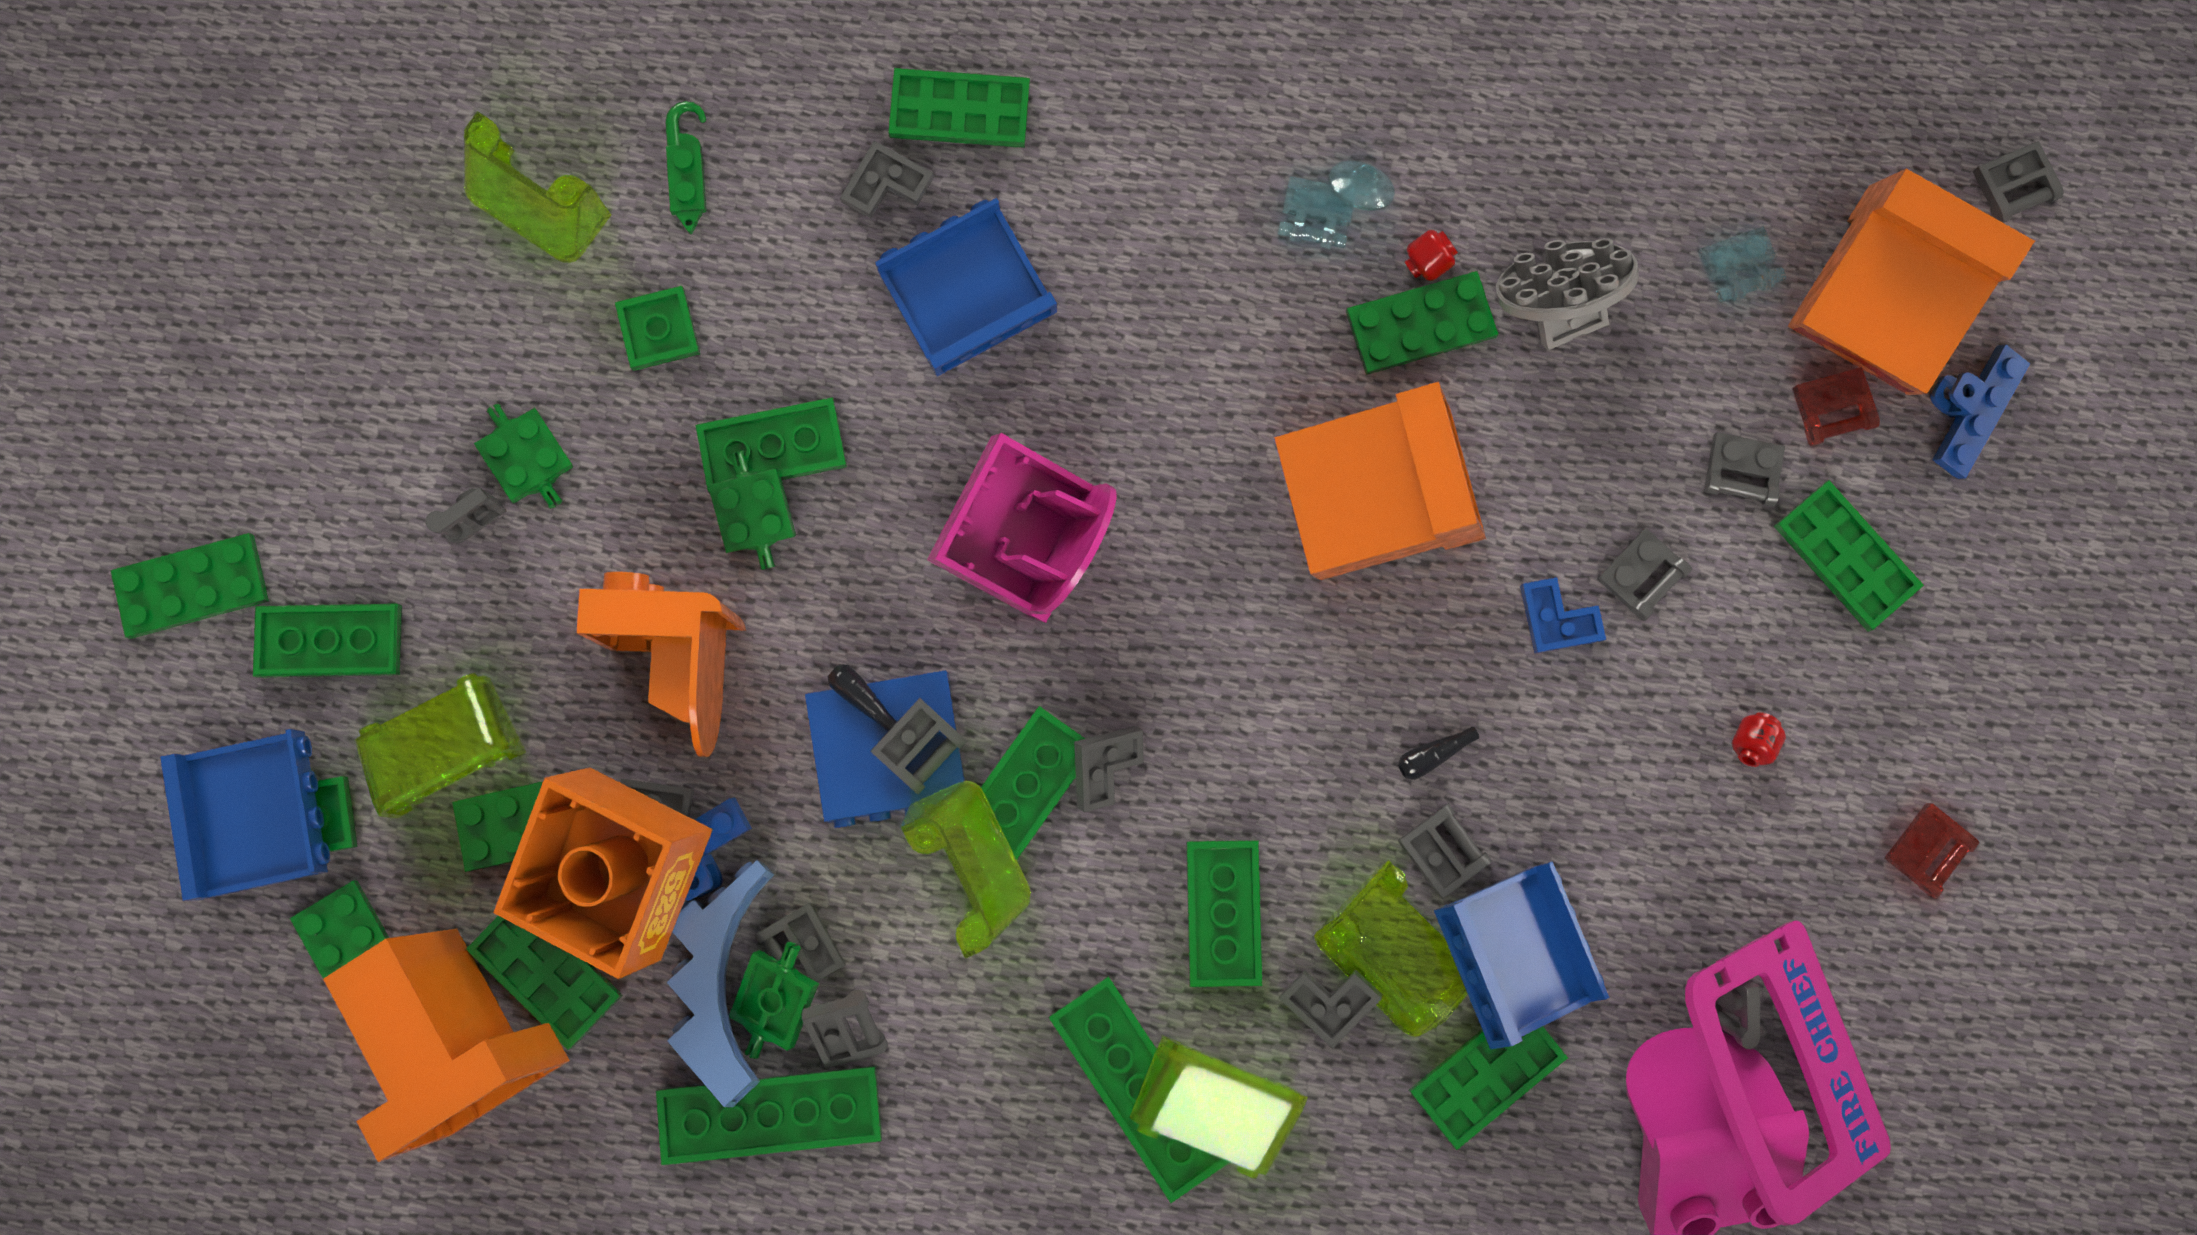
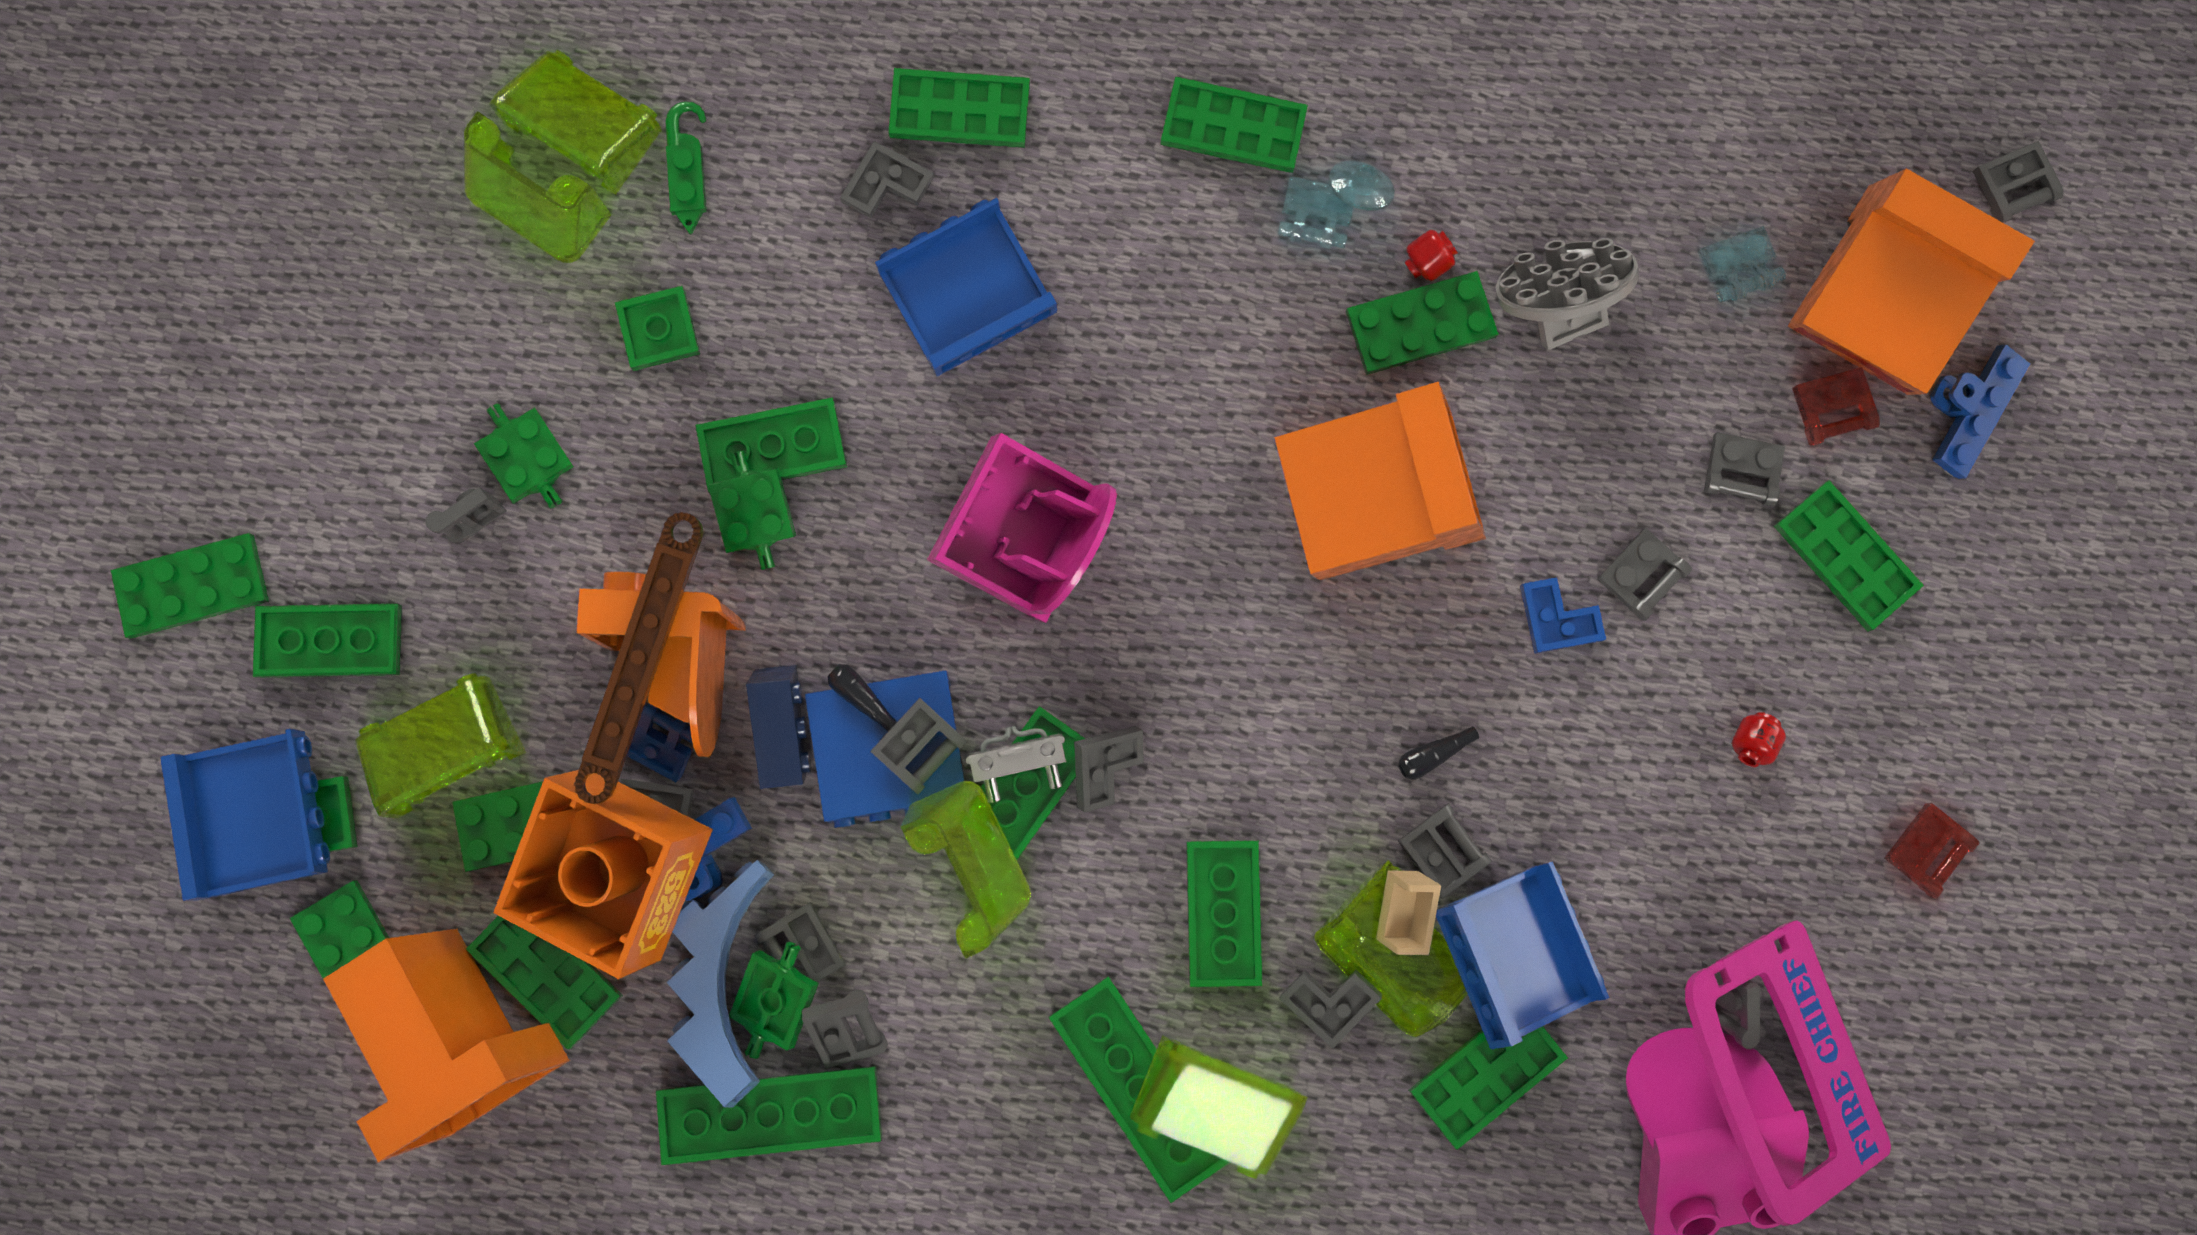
none -> clear neon green windscreen [489,50,662,195]
none -> reddish brown plate [574,512,703,804]
none -> blue plate [627,702,693,783]
none -> dark blue wedge [746,665,812,789]
none -> light grey piece [966,726,1066,803]
none -> green plate [1160,76,1308,173]
none -> tan panel [1376,871,1441,955]

